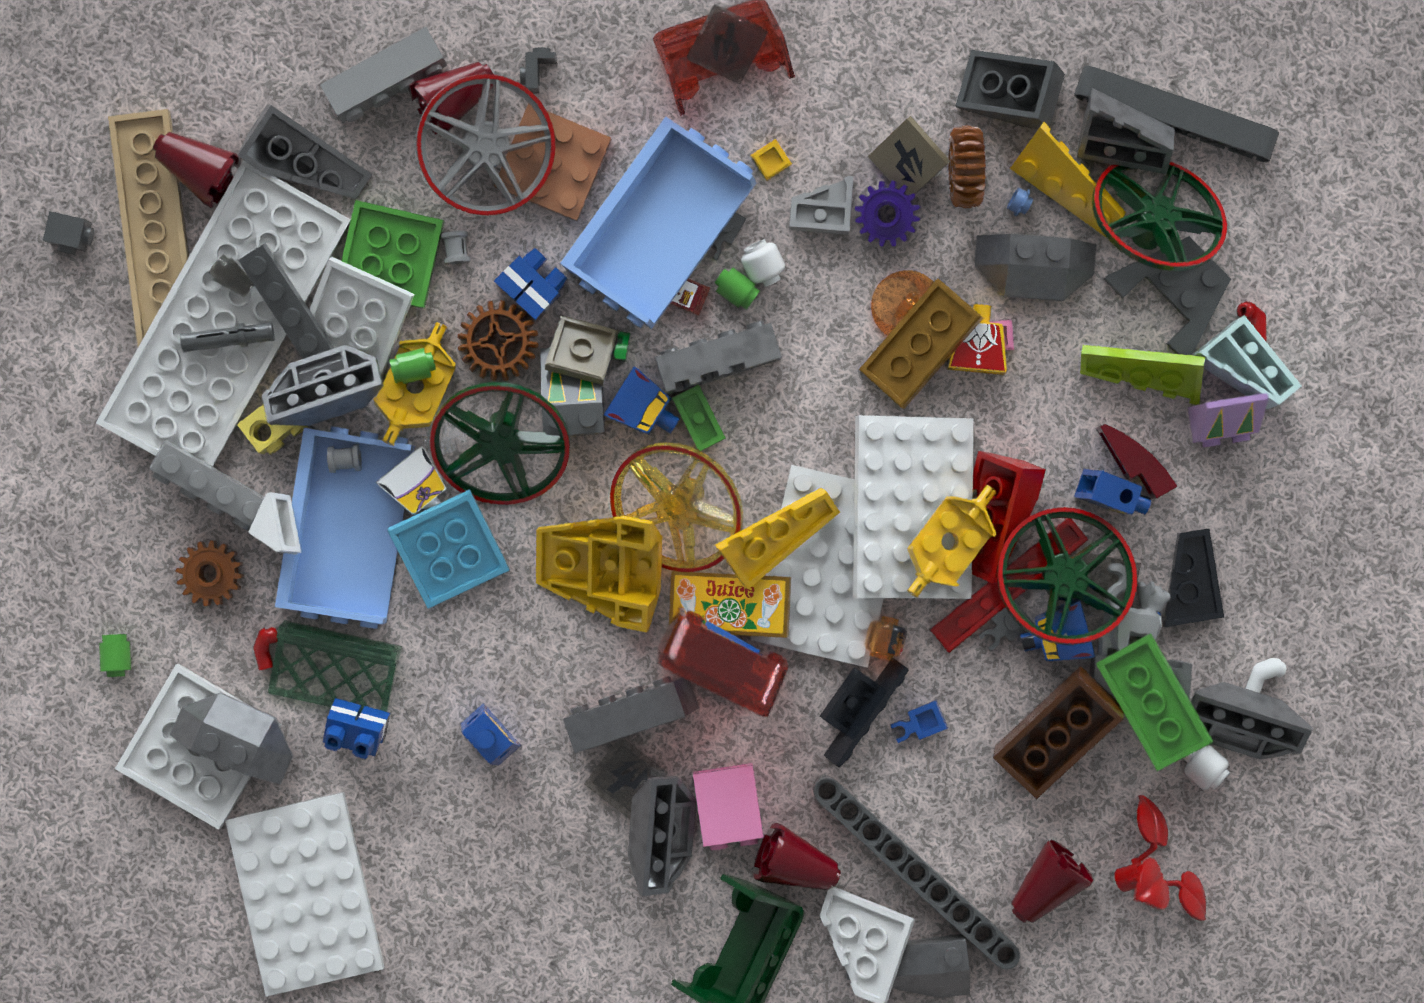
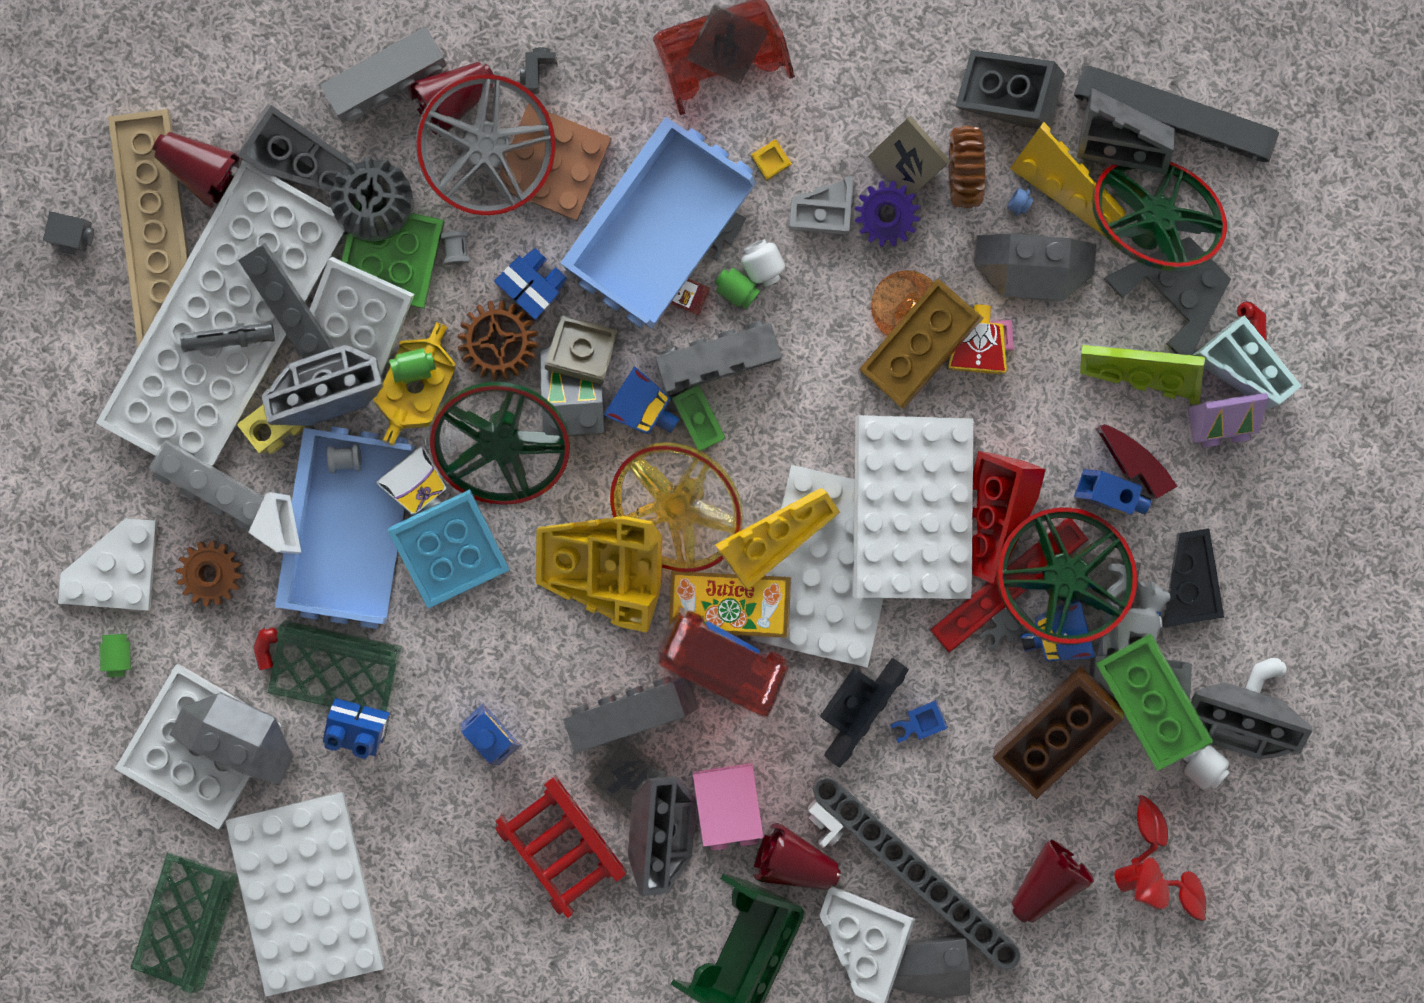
clear smoke cone [208,254,254,298] -> none
green tile [614,331,631,362] -> none
clear orange head [864,615,907,661] -> none
yellow plate [907,485,996,598] -> none
none -> white plate [58,518,158,611]
none -> clear green fence [131,853,238,994]
none -> dark grey gear [330,157,414,241]
none -> red fence [495,775,627,918]
none -> white bracket [808,799,843,848]

